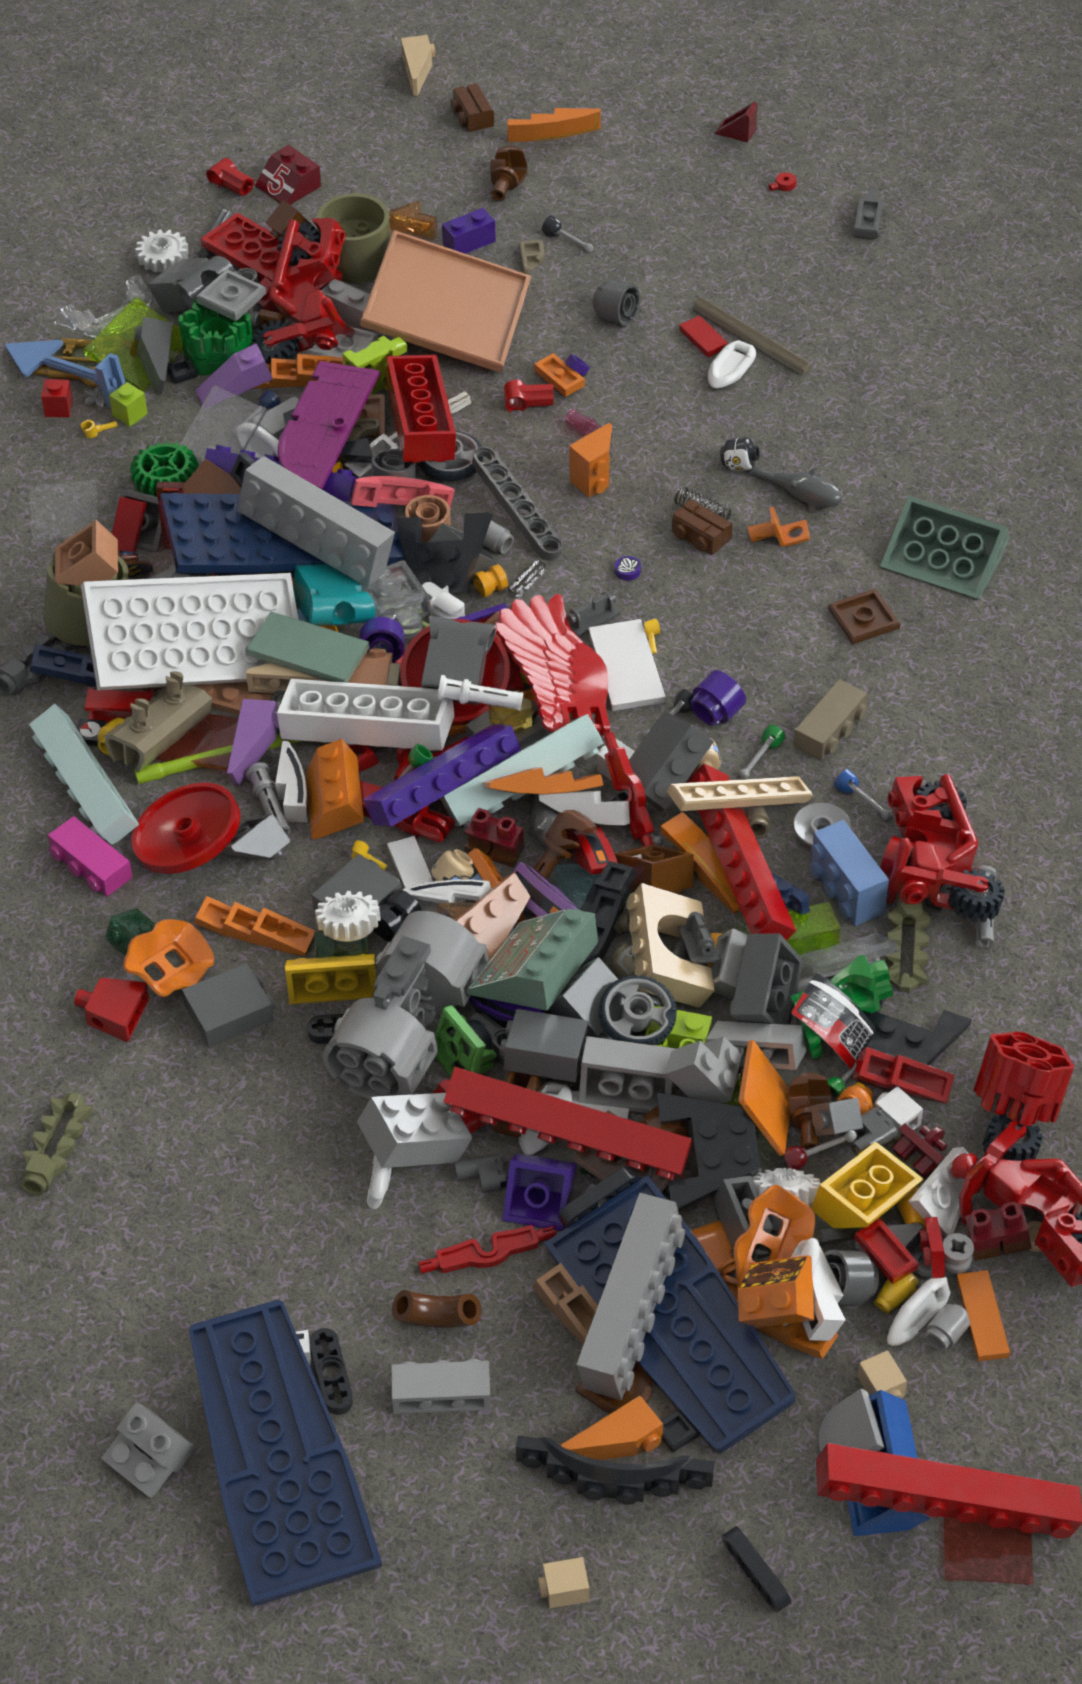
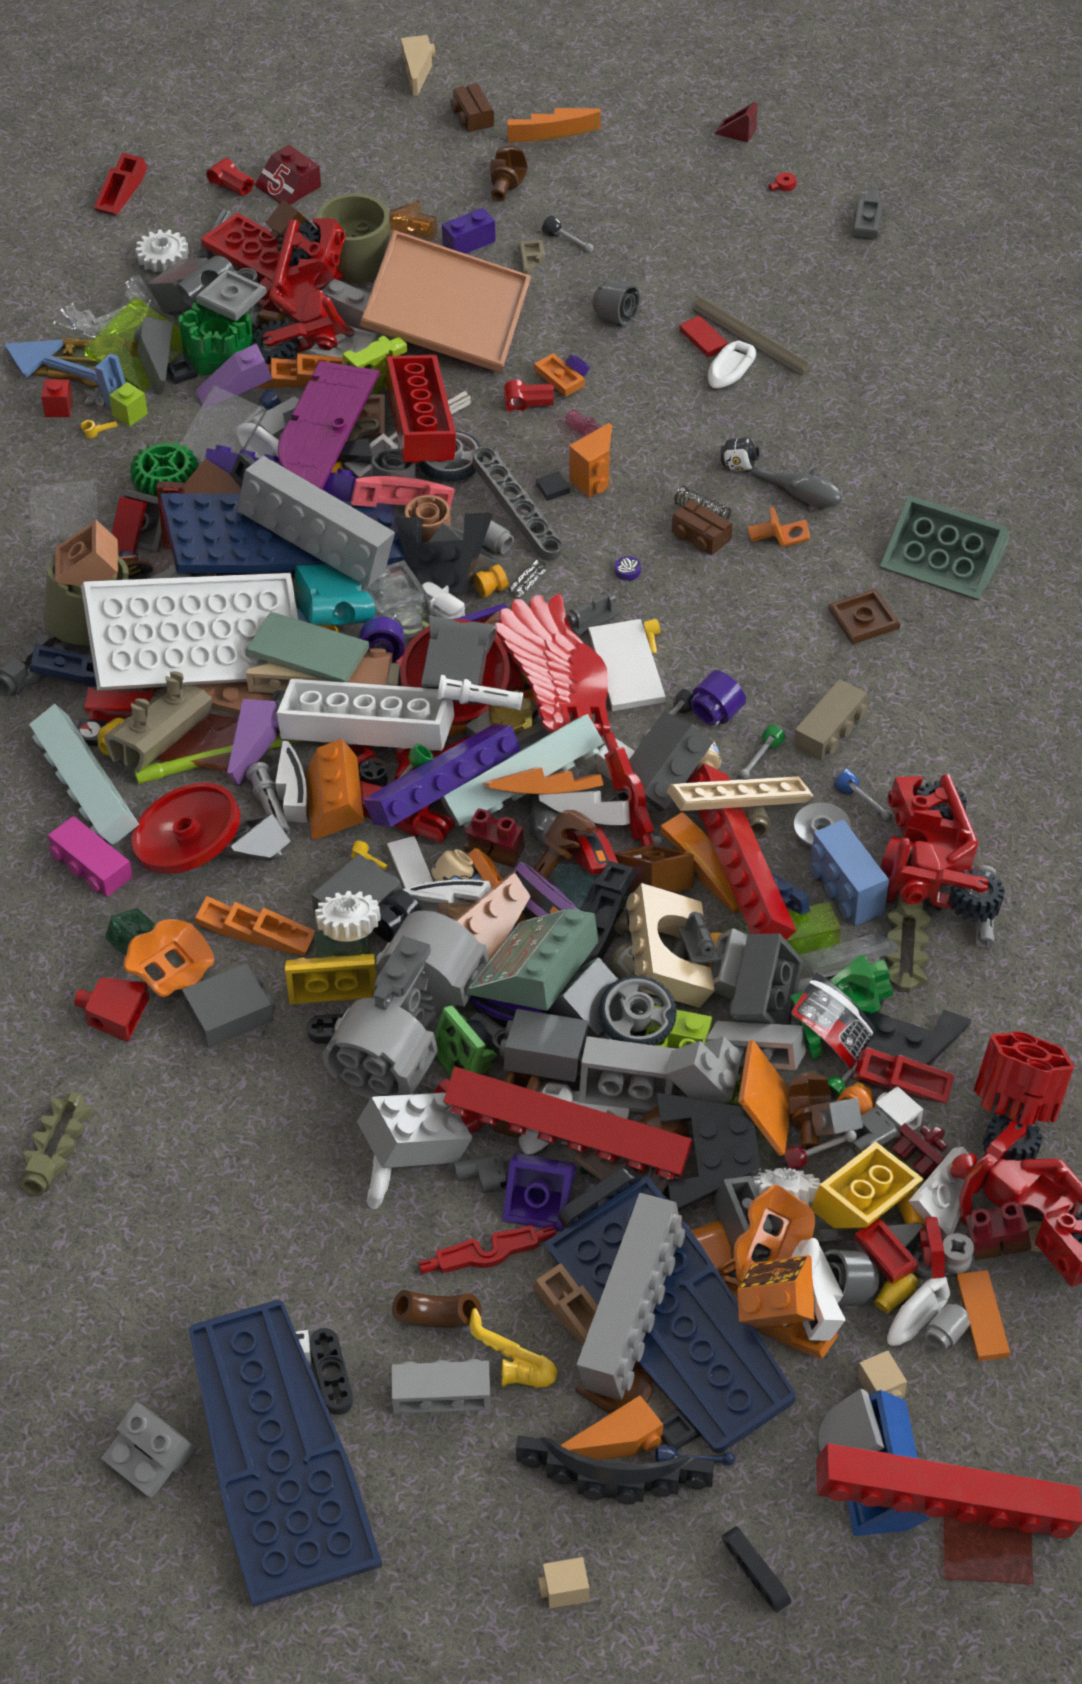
none -> red slope [94,153,148,215]
none -> black wheel [360,758,388,787]
none -> yellow piece [470,1308,558,1388]
none -> black tile [536,471,570,501]
none -> dark blue hinge [655,1445,735,1466]

